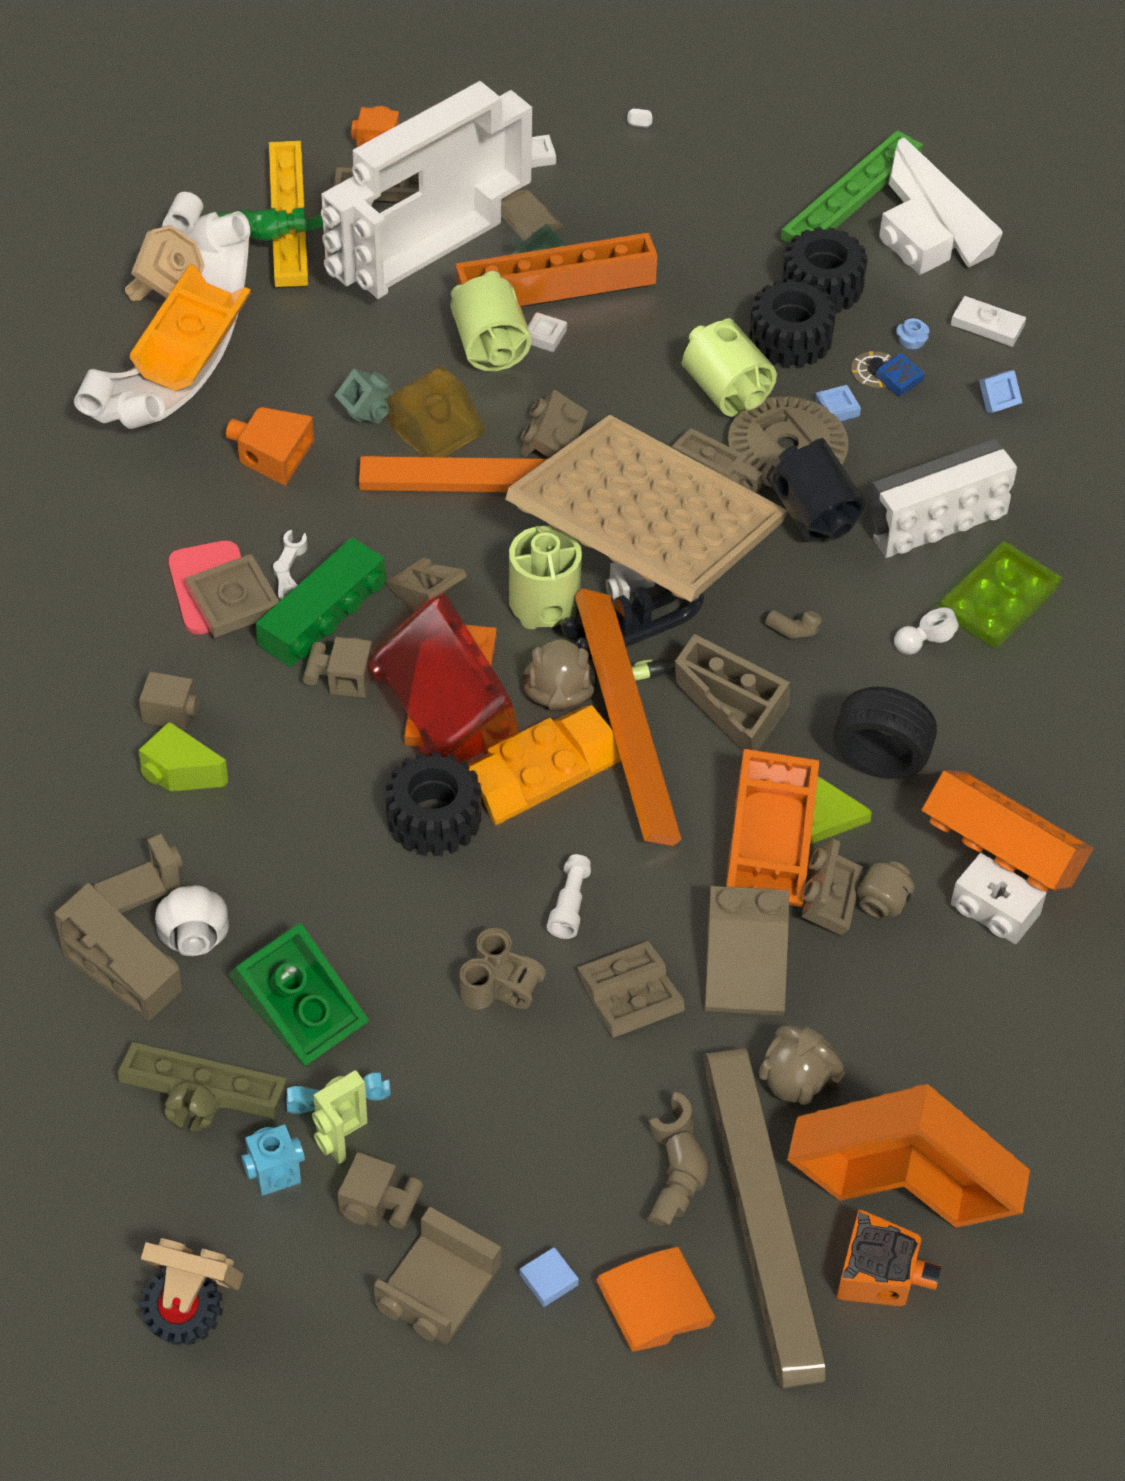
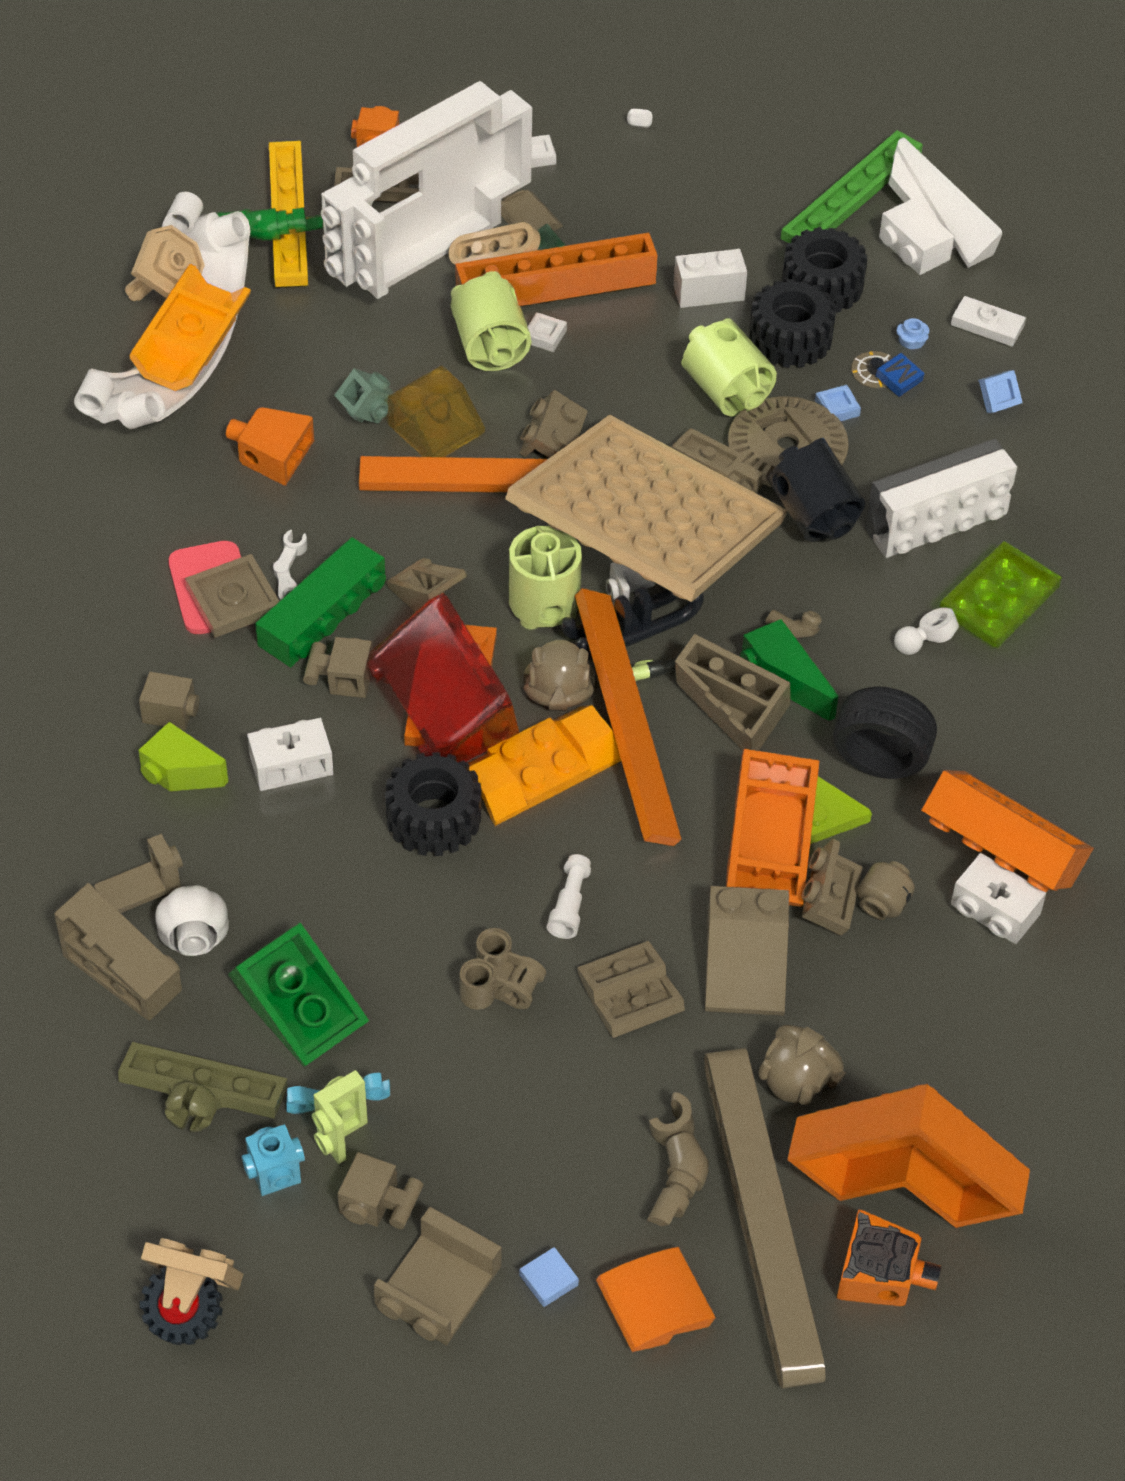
none -> white brick [247,718,333,791]
none -> tan plate [449,222,540,264]
none -> white brick [673,249,747,308]
none -> green slope [740,619,839,721]

